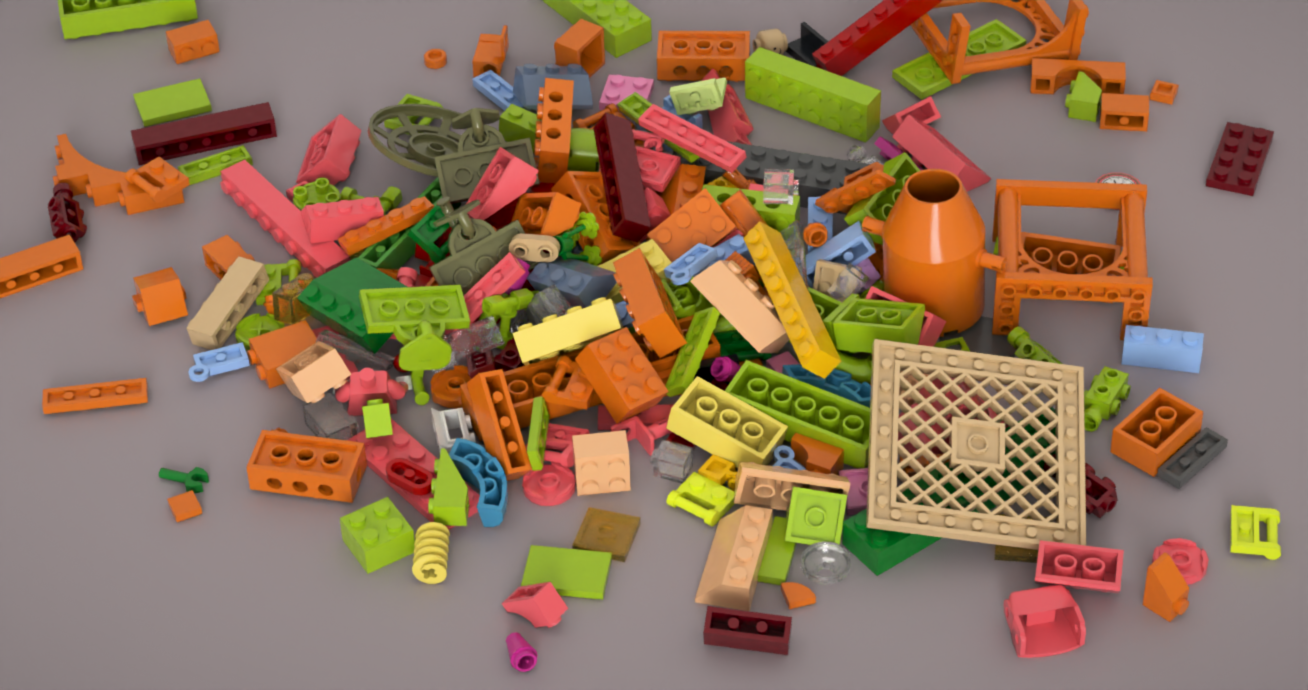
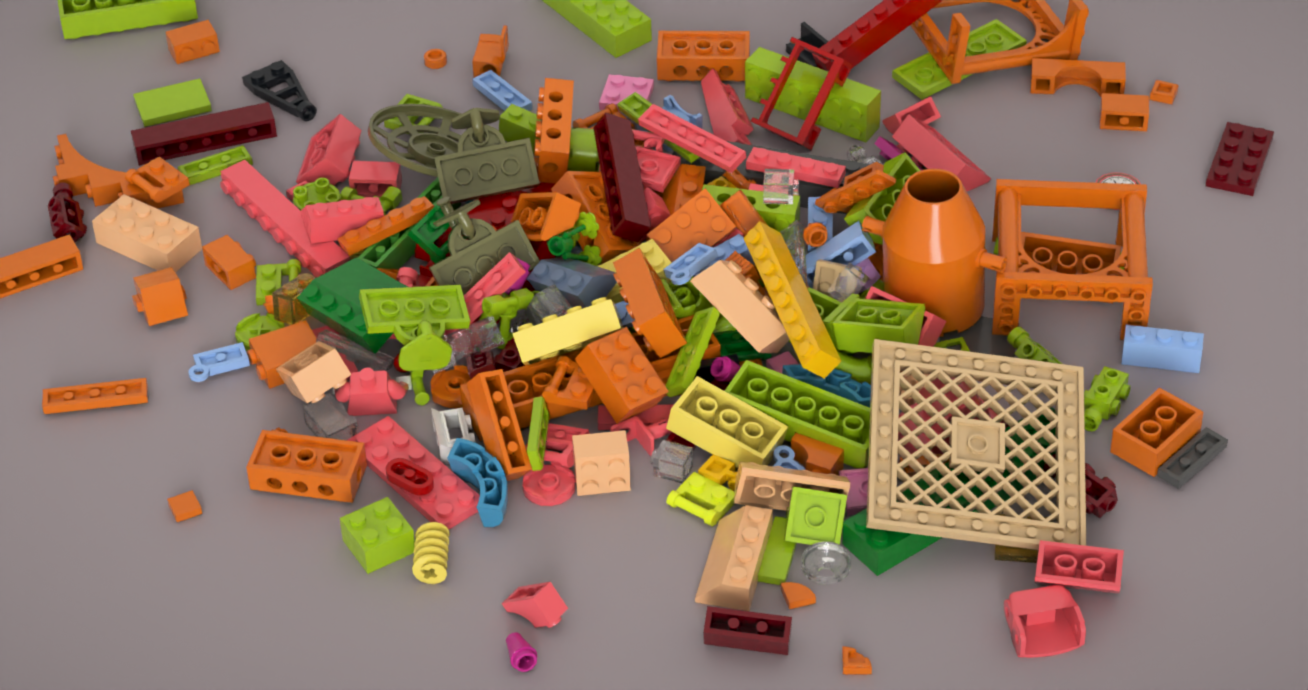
green bar [159,467,209,493] -> none
tan brick [186,256,269,350] -> none
lime slope [362,399,393,438] -> none
lime slope [428,448,470,526] -> none
coral slope [465,147,539,220] -> none
tan plate [509,233,560,263] -> none
sand blue slope [513,64,593,110] -> none
lime tile [521,545,612,600] -> none
orange piece [554,19,605,78] -> none
clear yellow tile [572,507,641,562] -> none
yellowish green bracket [669,78,727,115] -> none
tan head [752,29,788,55] -> none
lime slope [1065,71,1102,122] -> none
orange slope [1143,552,1189,622] -> none
coral tile [1152,538,1209,585] -> none
neon yellow plate [1230,505,1281,560] -> none
none -> light nougat brick [92,194,202,273]
none -> black plate [242,60,317,121]
none -> coral brick [349,161,402,198]
none -> coral plate [746,147,846,188]
none -> red hinge [750,37,853,150]
none -> orange tile [842,646,872,674]

